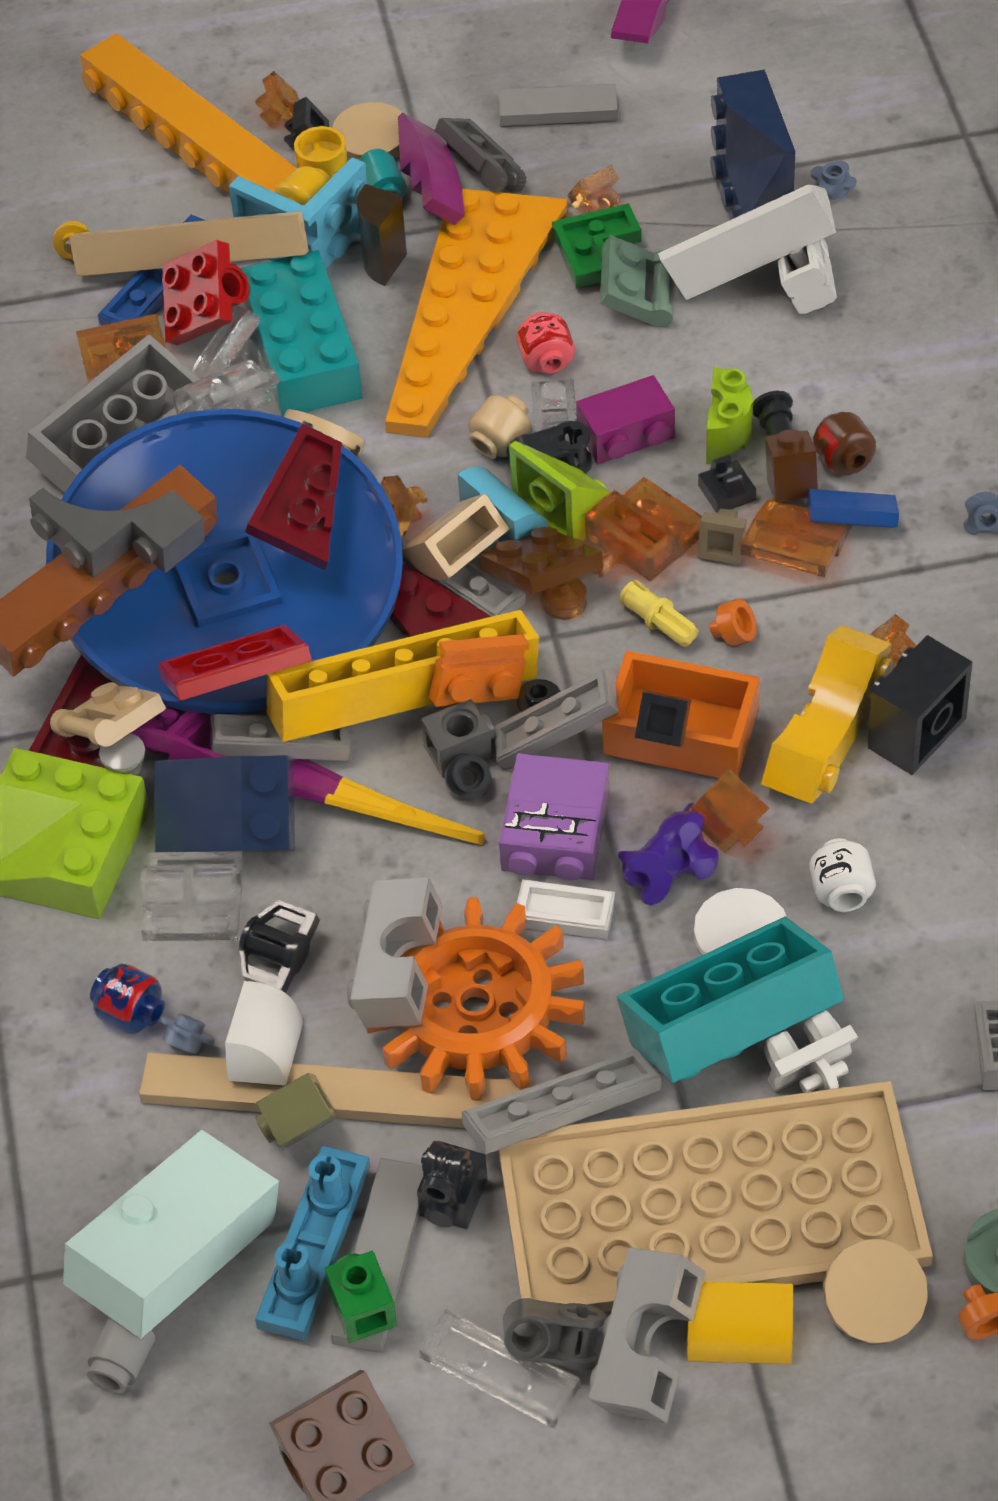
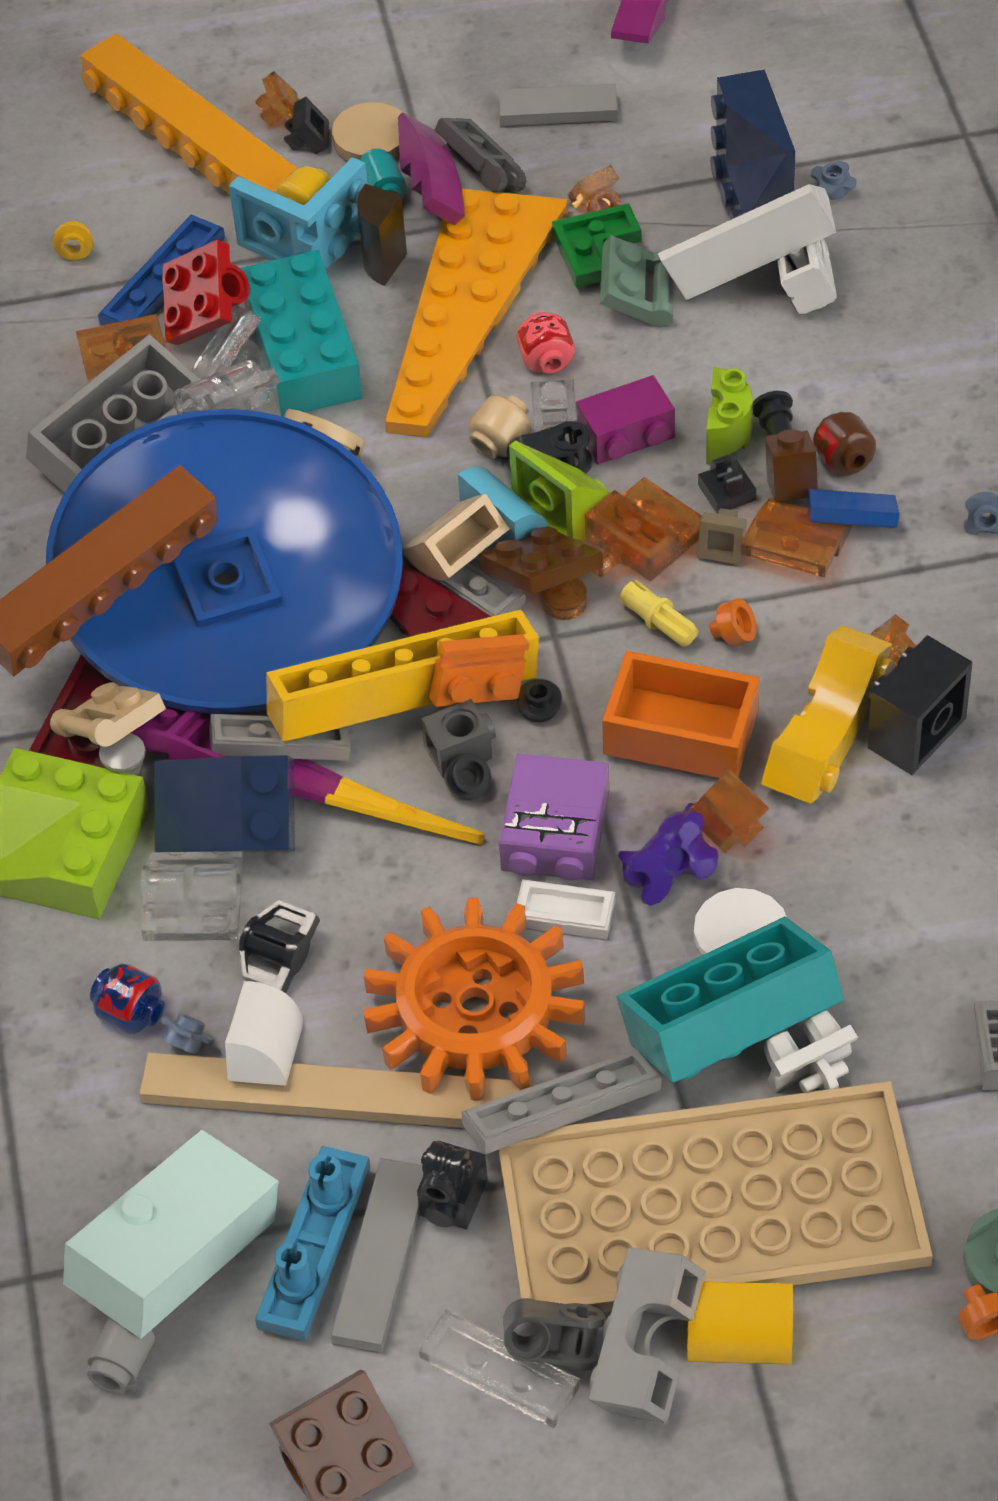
dark grey arch [29,488,205,578] -> none
tan tile [69,211,309,276] -> none
red tile [157,624,312,701] -> none
dark red wing [245,424,342,571] -> none
olive brick [255,1073,339,1147] -> none
yellow wheel [294,126,347,178] -> none
green brick [324,1250,398,1343] -> none
light grey arch [347,877,442,1028] -> none
clear orange tile [381,475,428,537] -> none
light grey tile [494,669,619,770] -> none
black tile [634,690,691,747] -> none
white head [809,838,876,912] -> none
tan tile [823,1239,928,1344] -> none

